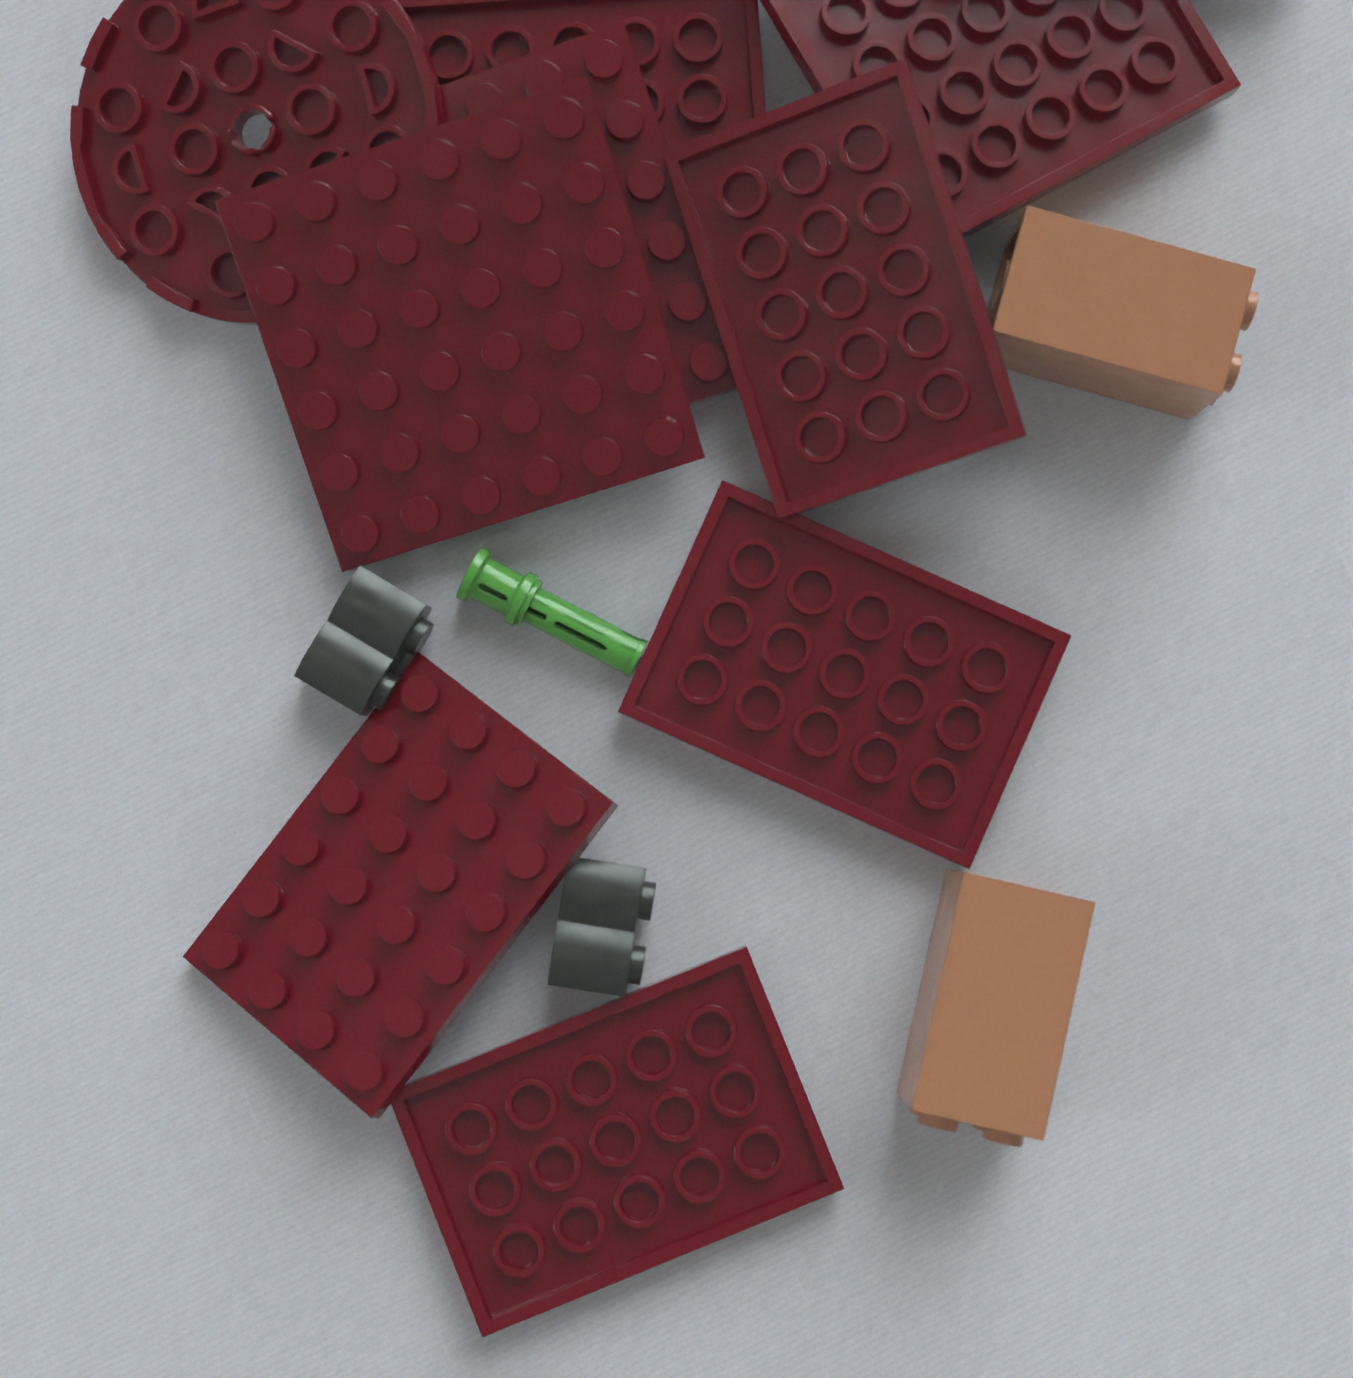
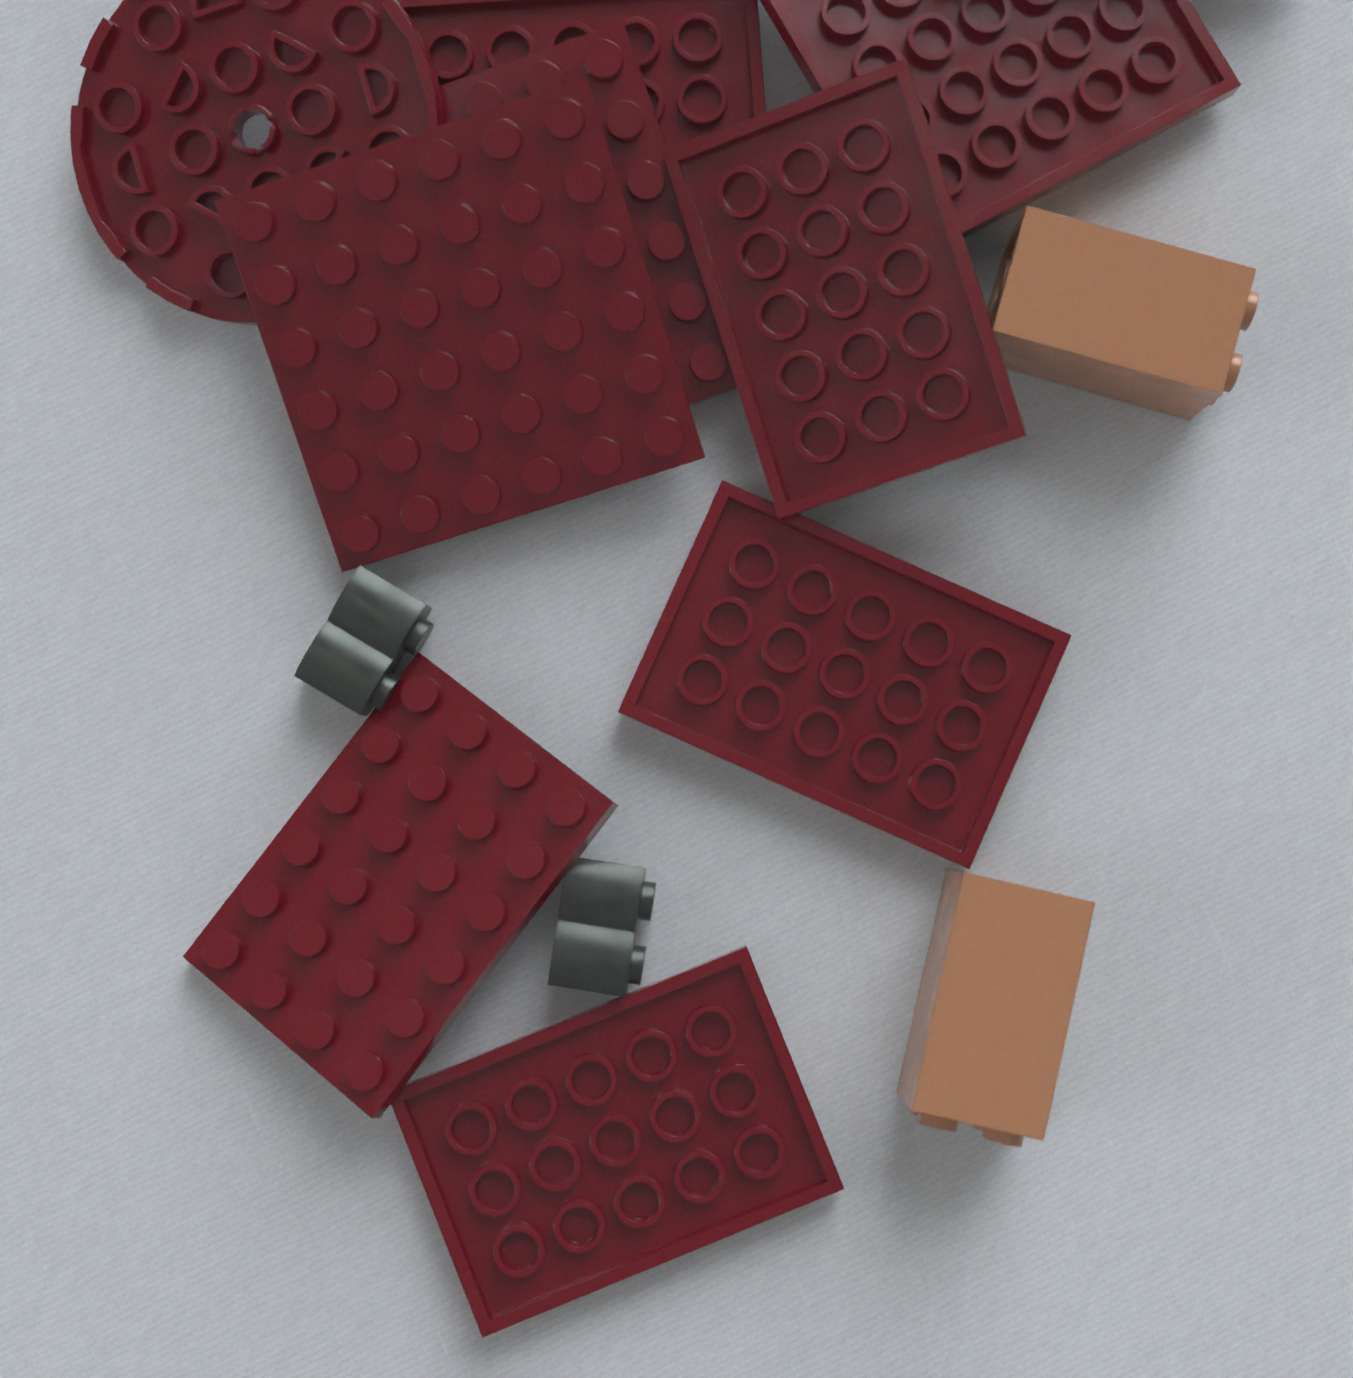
bright green pin [456,547,648,677] -> none

